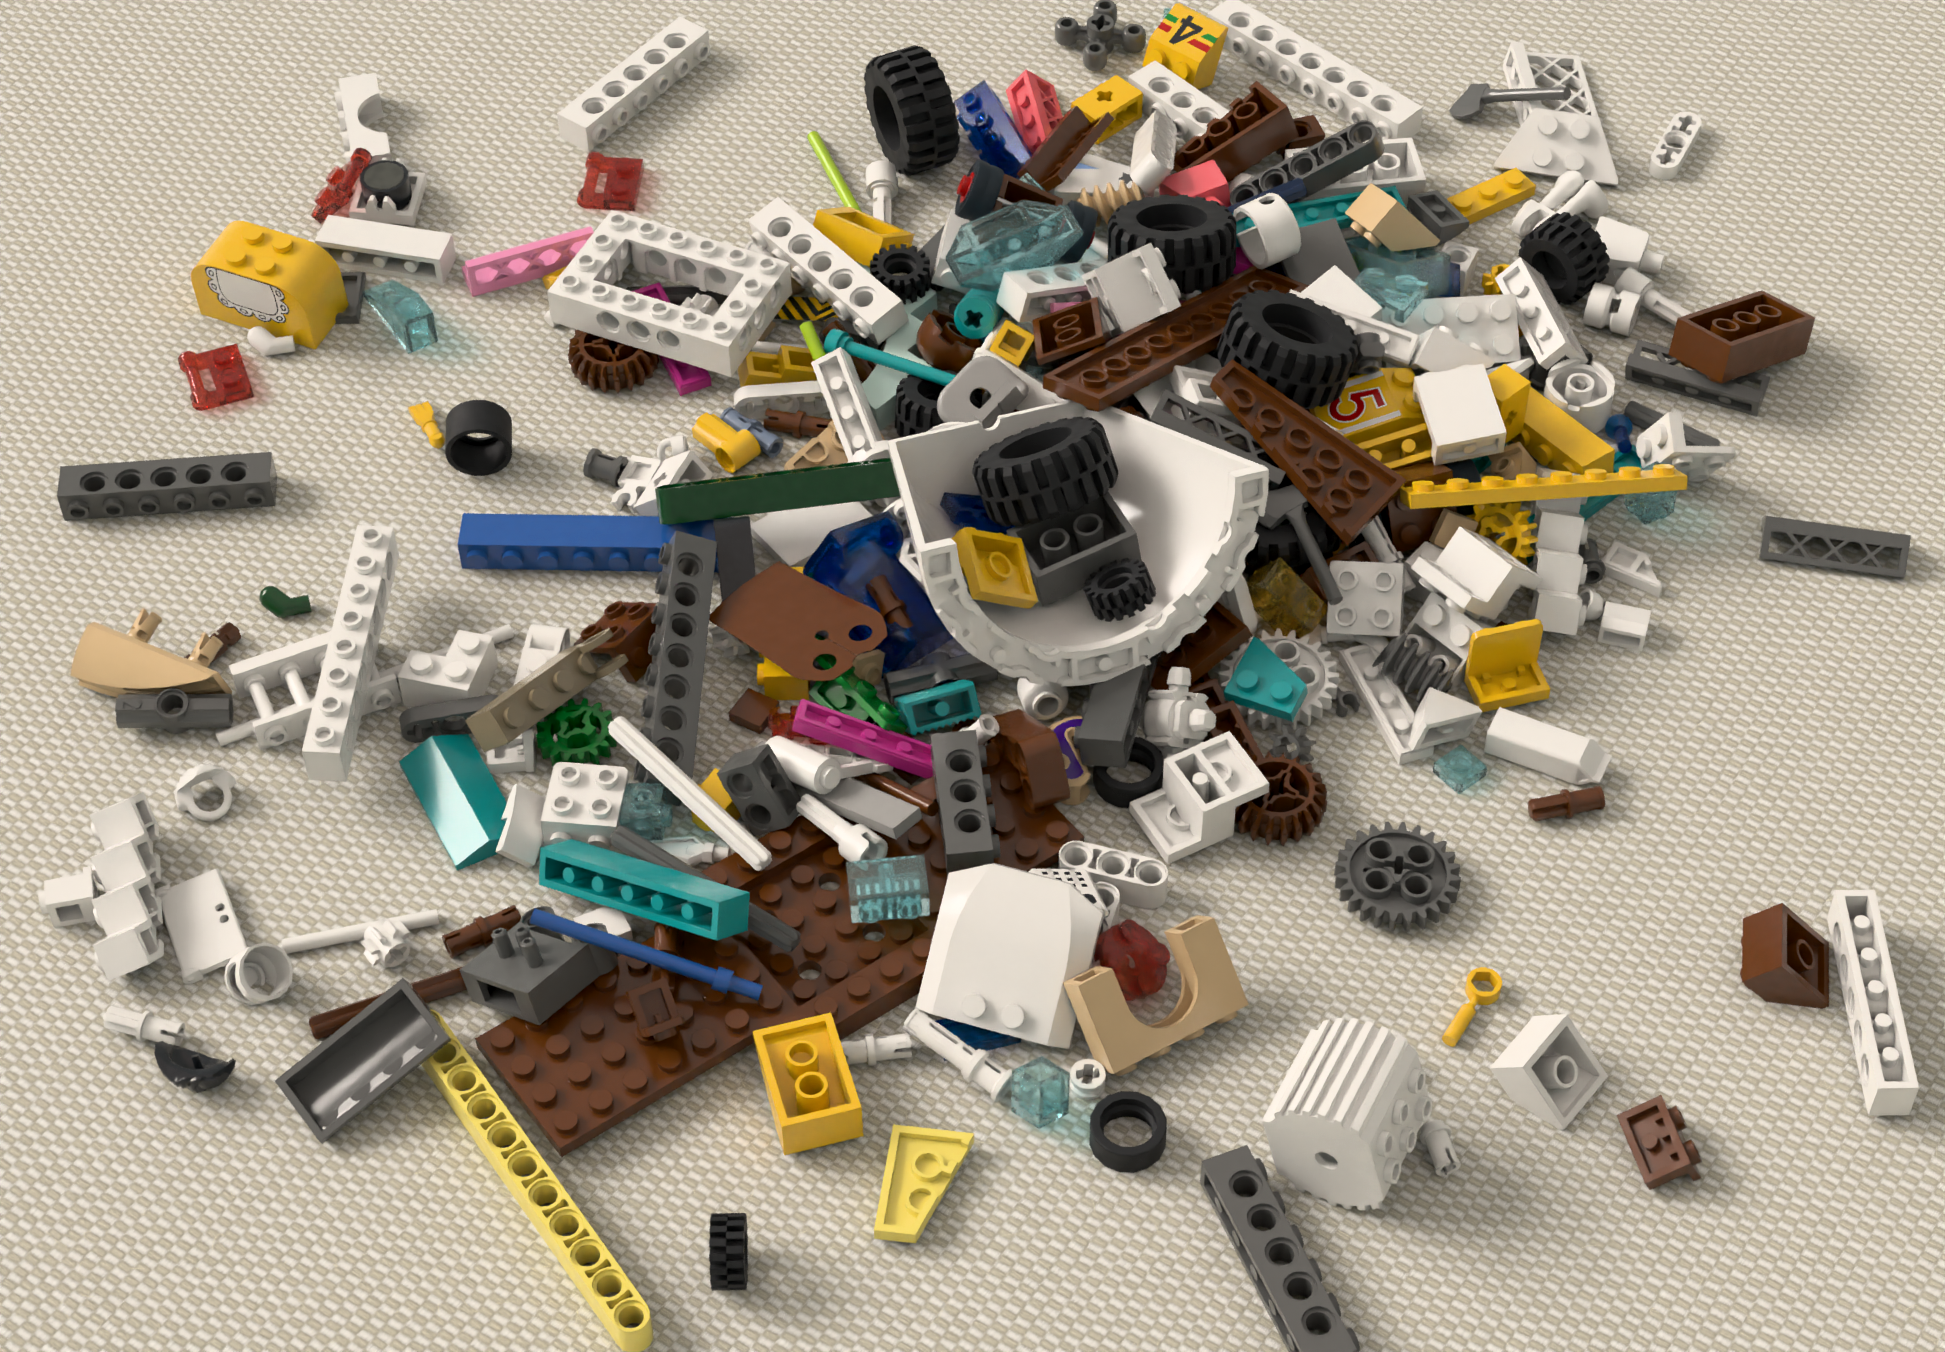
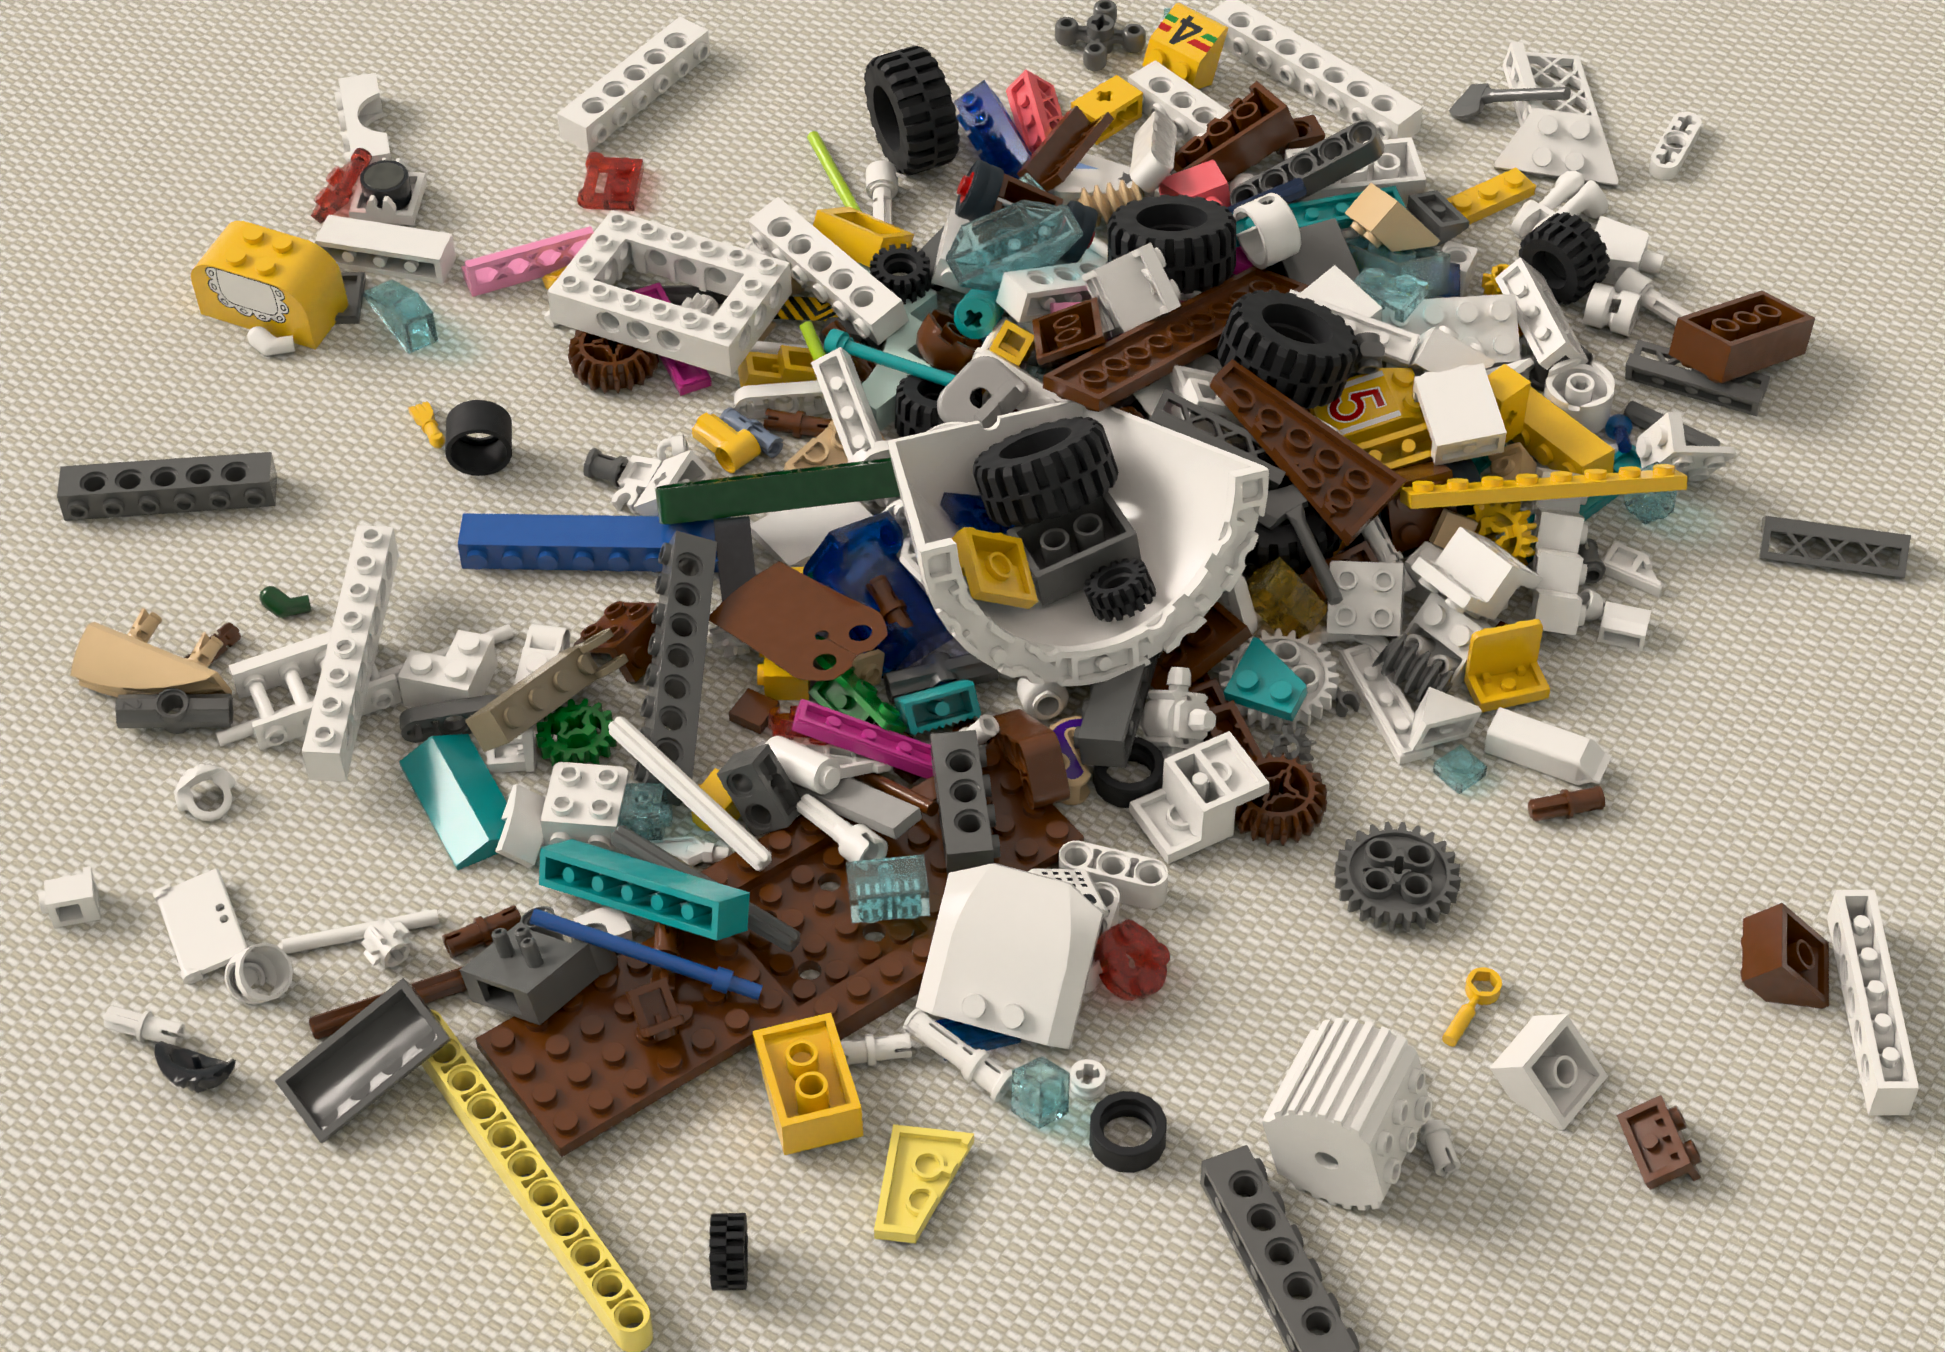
white brick [89,792,164,981] -> none
clear red plate [178,344,254,411] -> none
tan arch [1063,915,1249,1076] -> none

